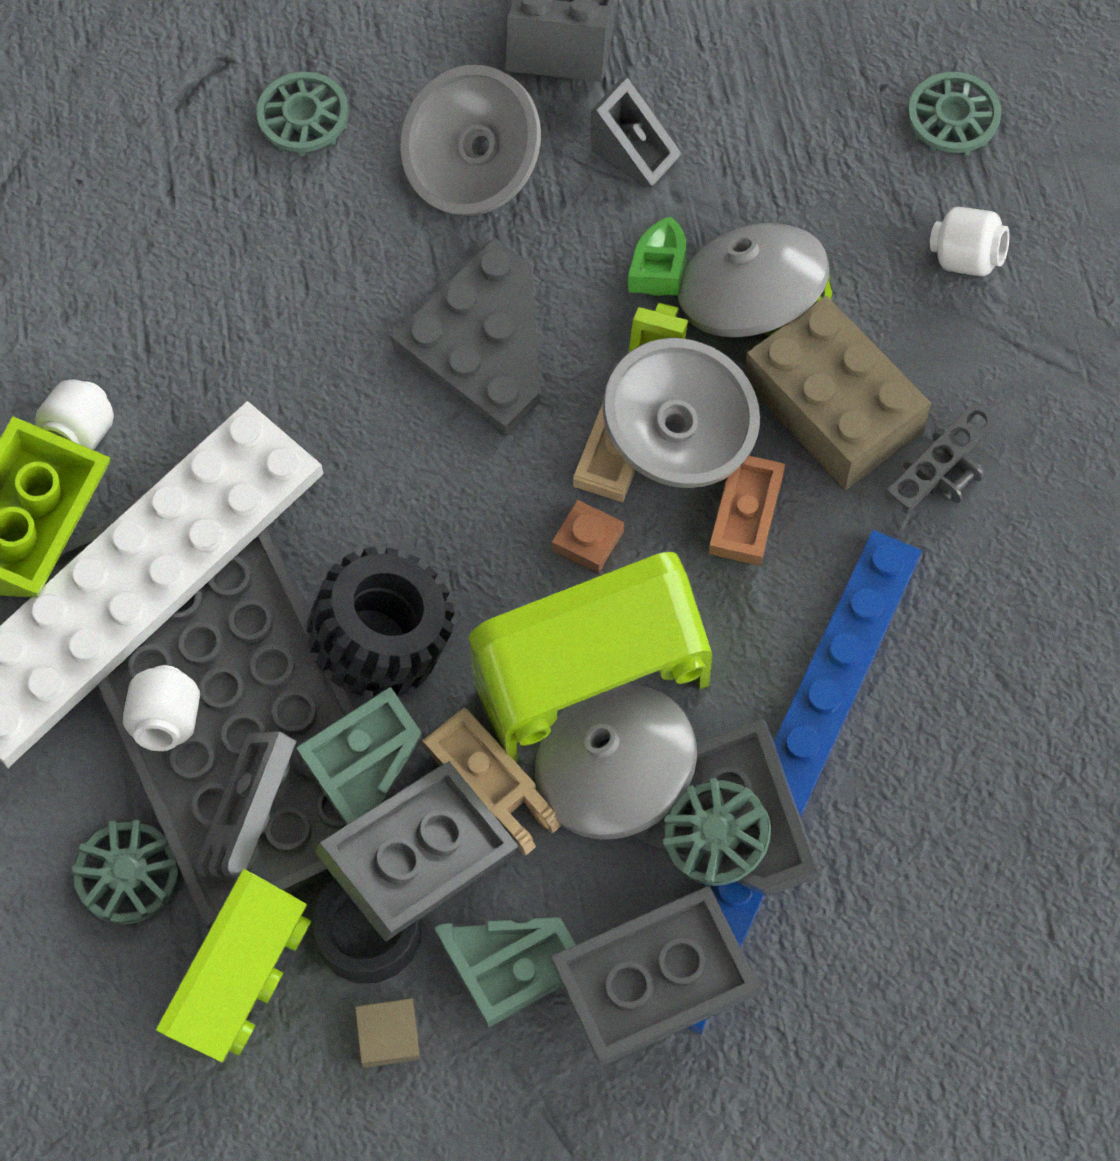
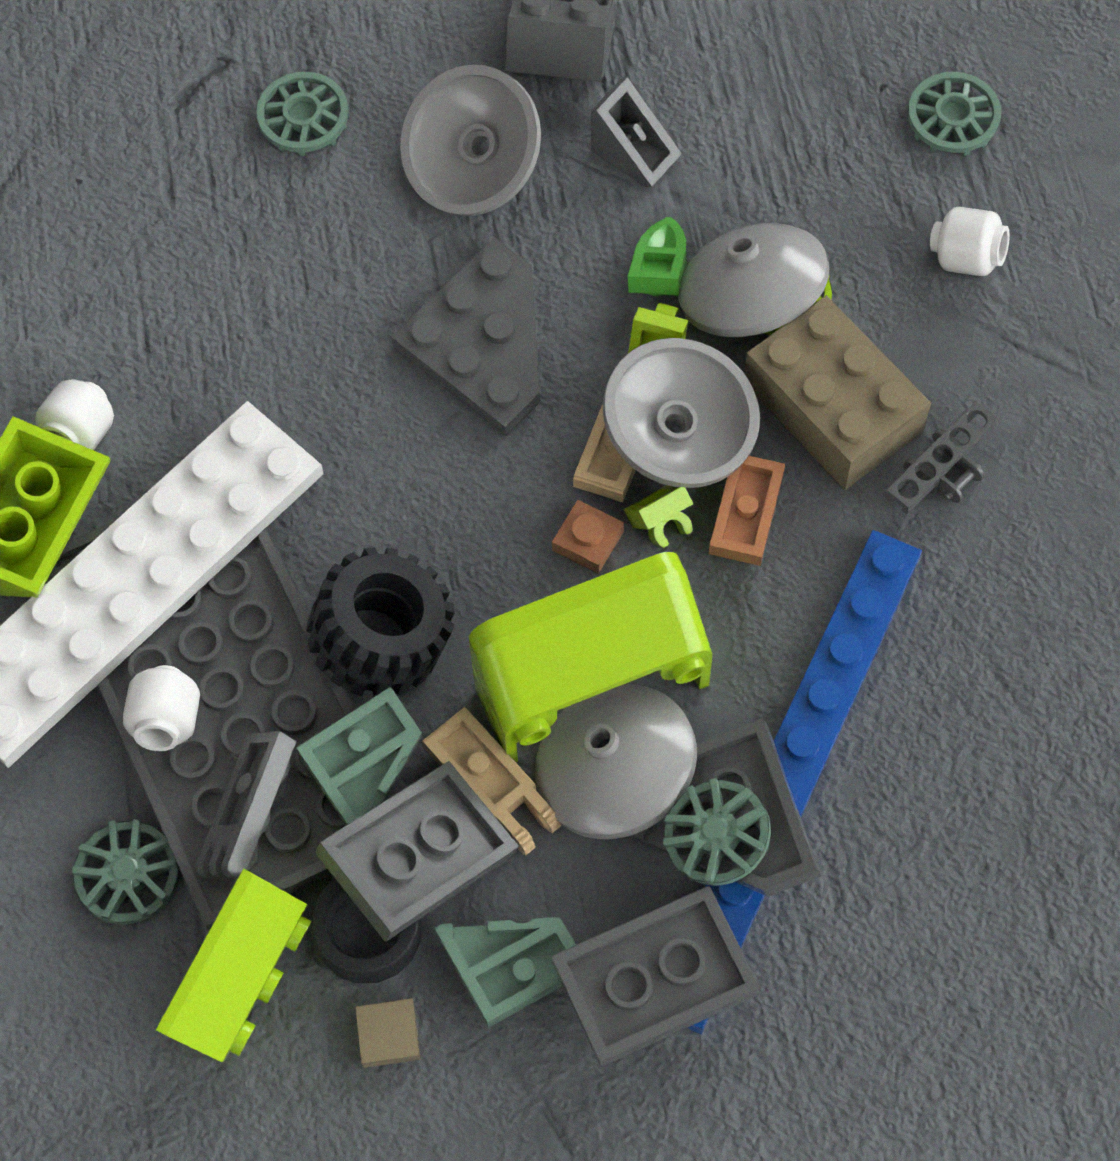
none -> lime tile [623,485,693,548]

